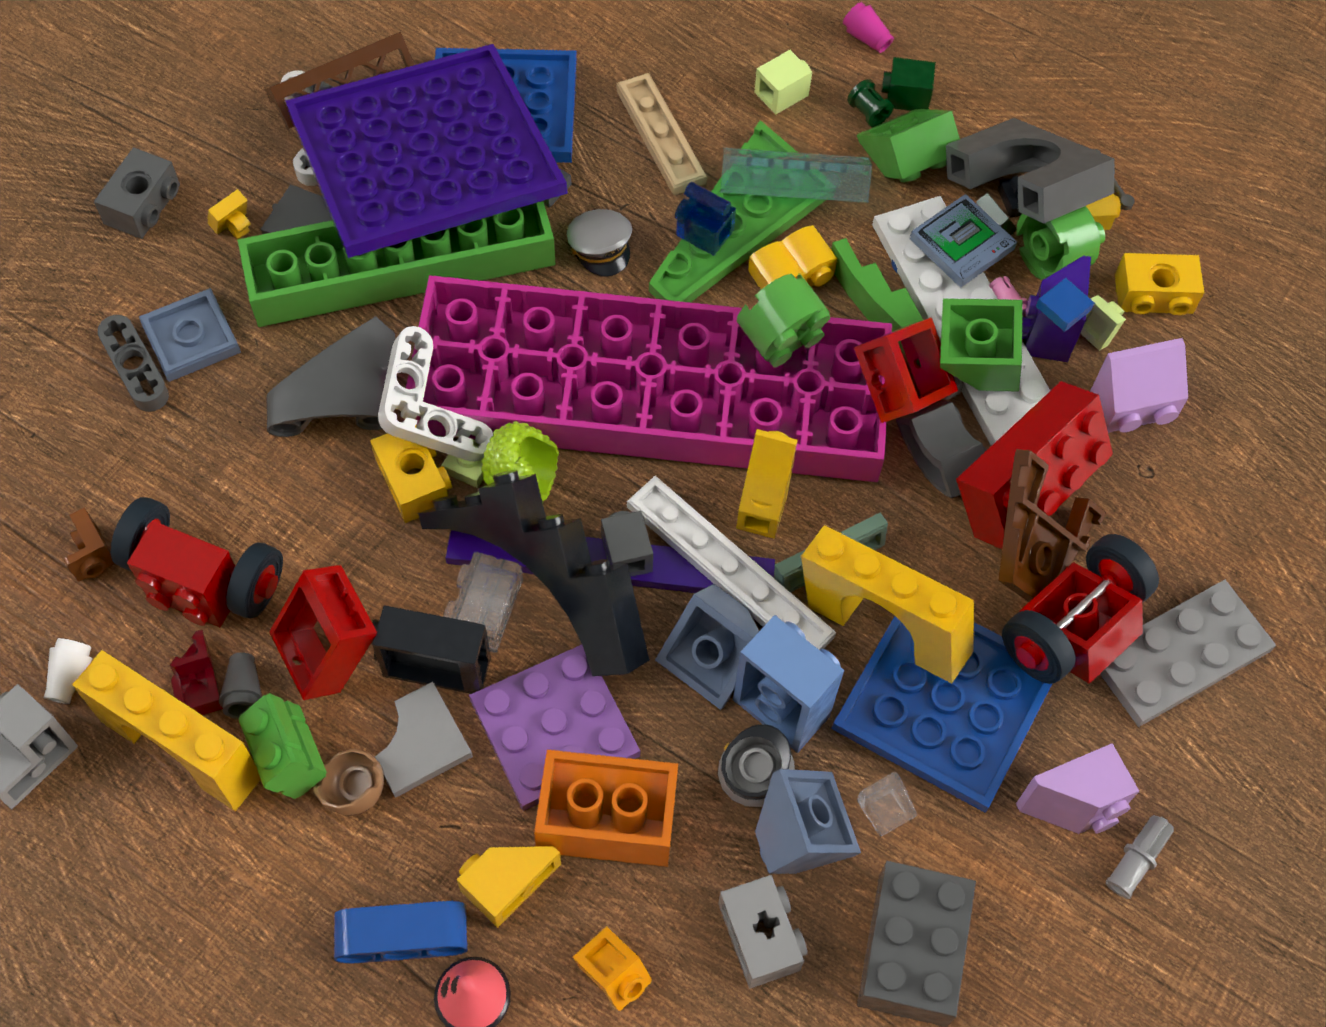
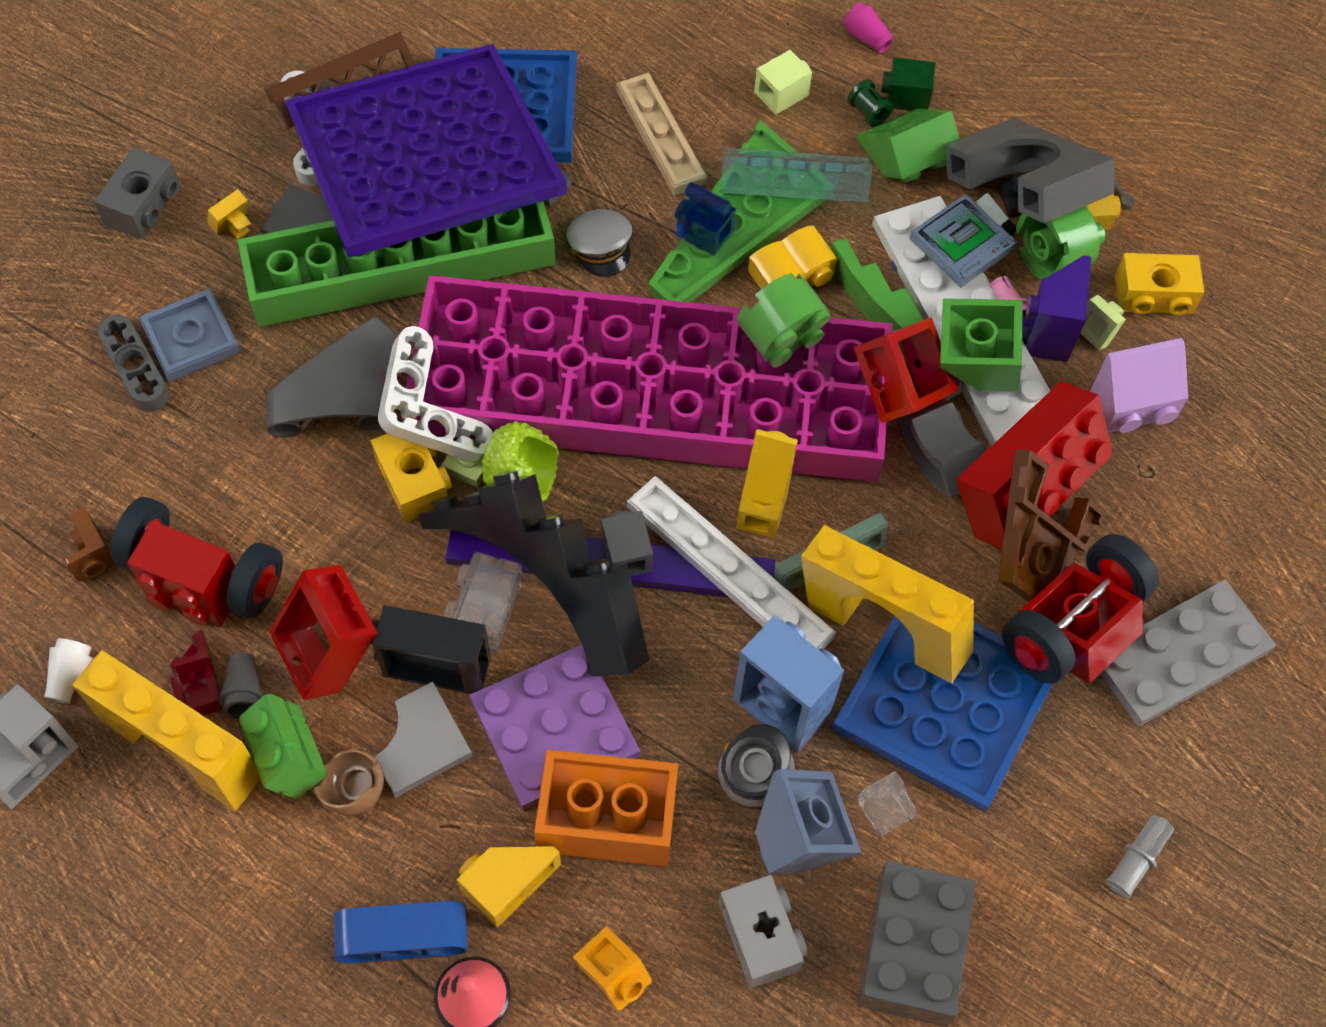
sand blue slope [655,584,759,710] -> none
lavender slope [1016,744,1139,834] -> none
blue tile [1036,278,1095,332] -> none

